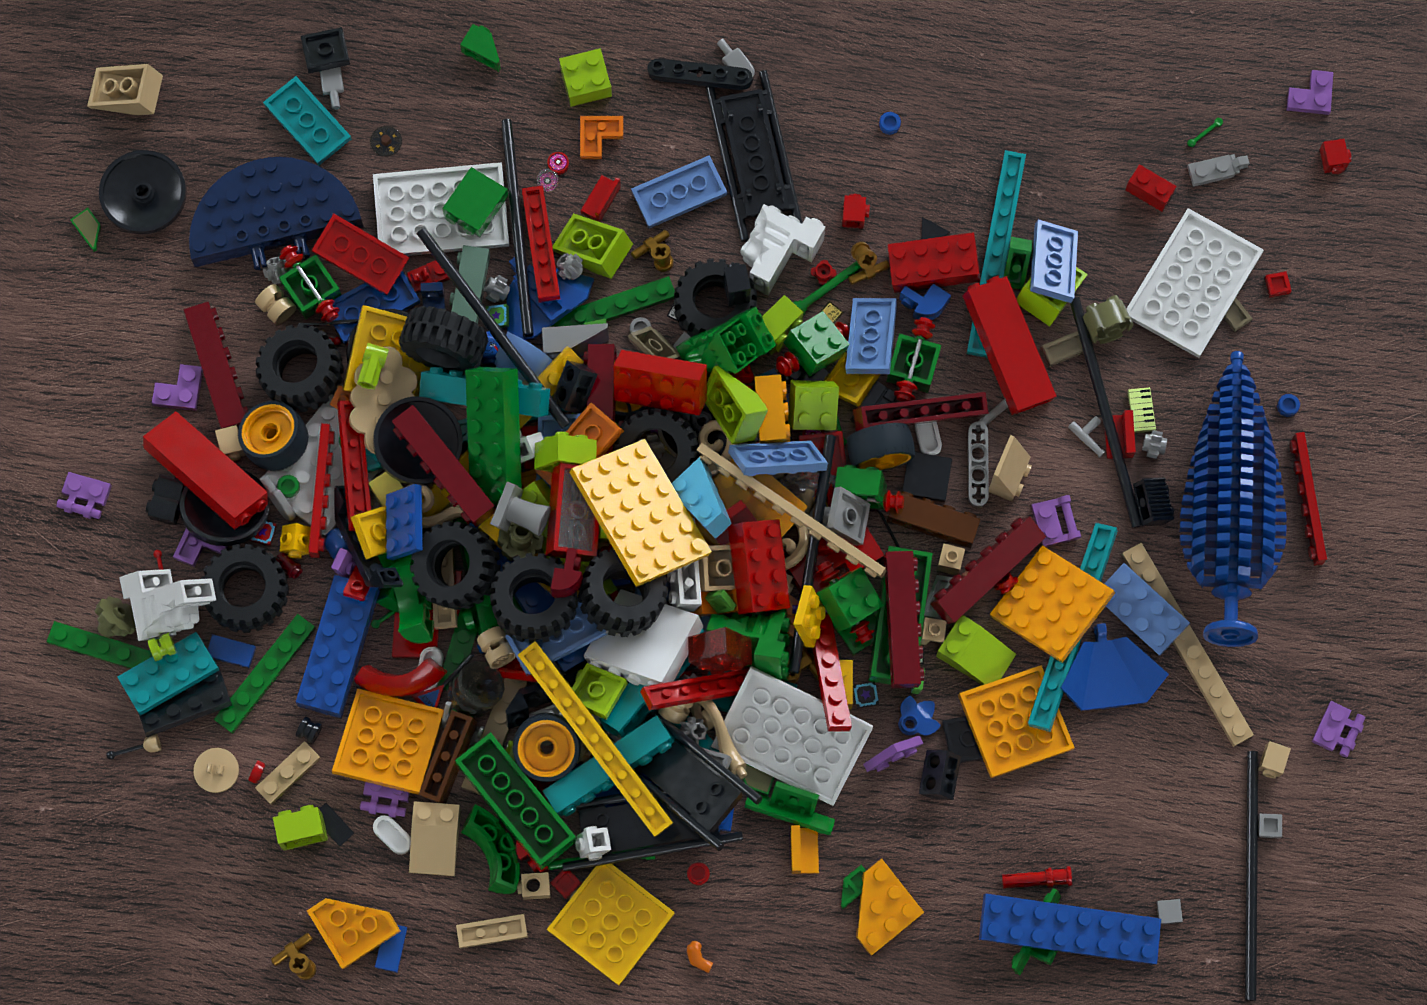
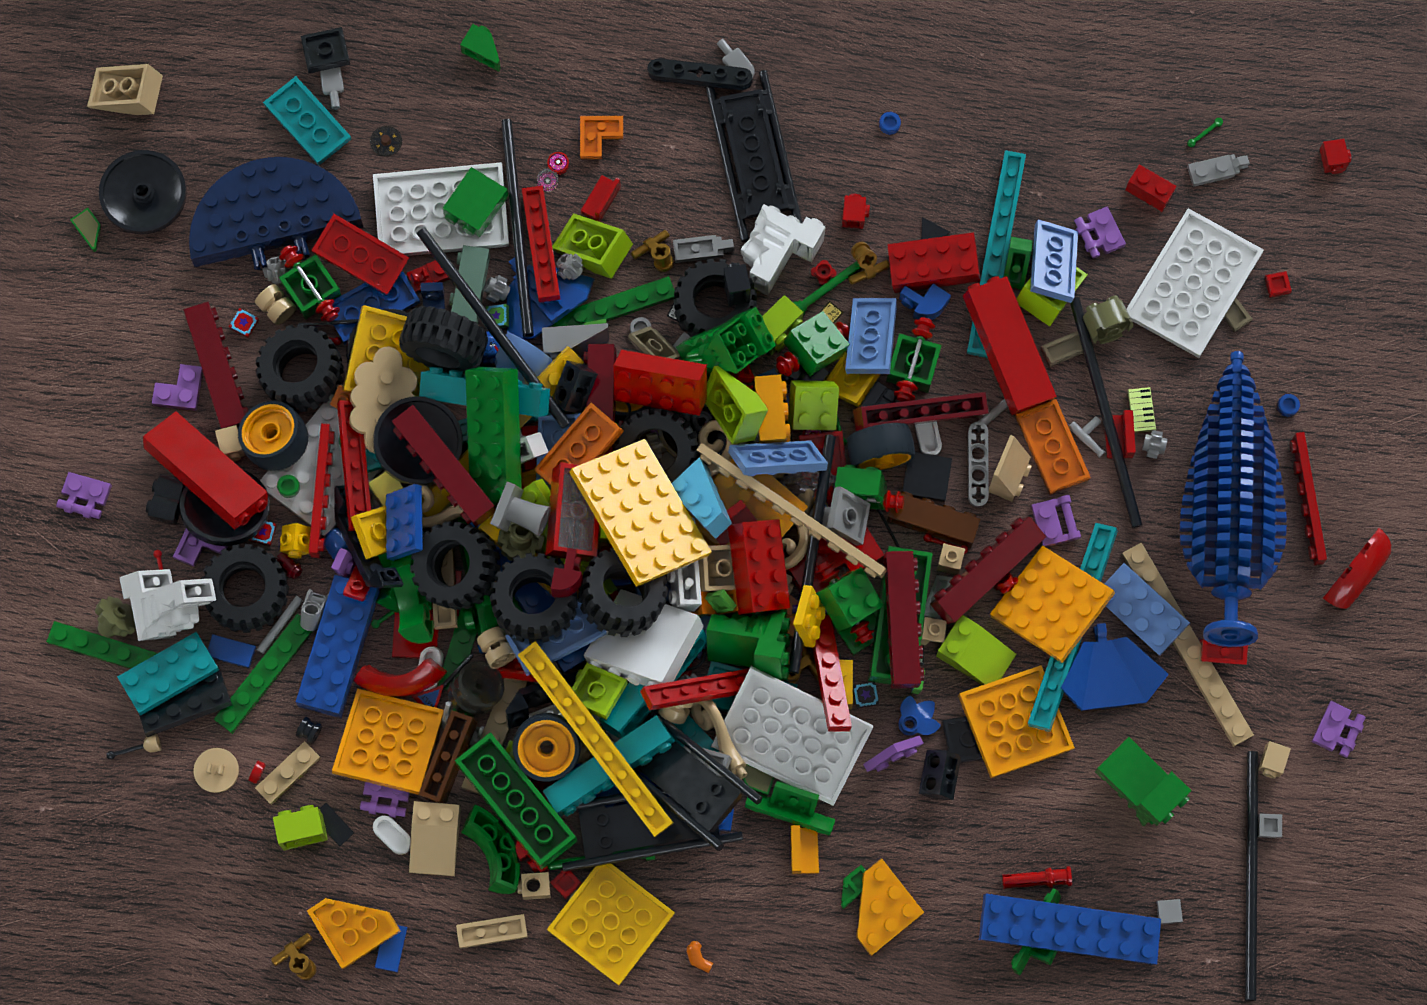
lime wheel [147,632,177,661] -> none
light grey piece [260,475,296,521] -> none
lime piece [357,343,389,389] -> none
lime brick [534,432,597,472] -> none
lime brick [559,48,612,107] -> none
white brick [575,826,611,861] -> none
medium blue plate [631,155,727,229] -> none
light grey gear [680,717,708,745] -> none
red plate [687,862,710,885] -> none
clear red brick [688,627,752,675] -> none
black brick [1133,477,1174,527] -> none
medium lavender plate [1287,70,1333,115] -> none
none -> red tile [229,308,259,338]
none -> light grey bar [256,596,303,654]
none -> light grey piece [300,589,329,631]
none -> light grey hinge [673,235,734,263]
none -> red hinge [923,534,968,555]
none -> orange tile [1015,399,1091,495]
none -> medium lavender plate [1074,206,1126,259]
none -> green brick [1095,737,1192,826]
none -> red panel [1200,639,1248,665]
none -> red brick [1323,528,1391,609]

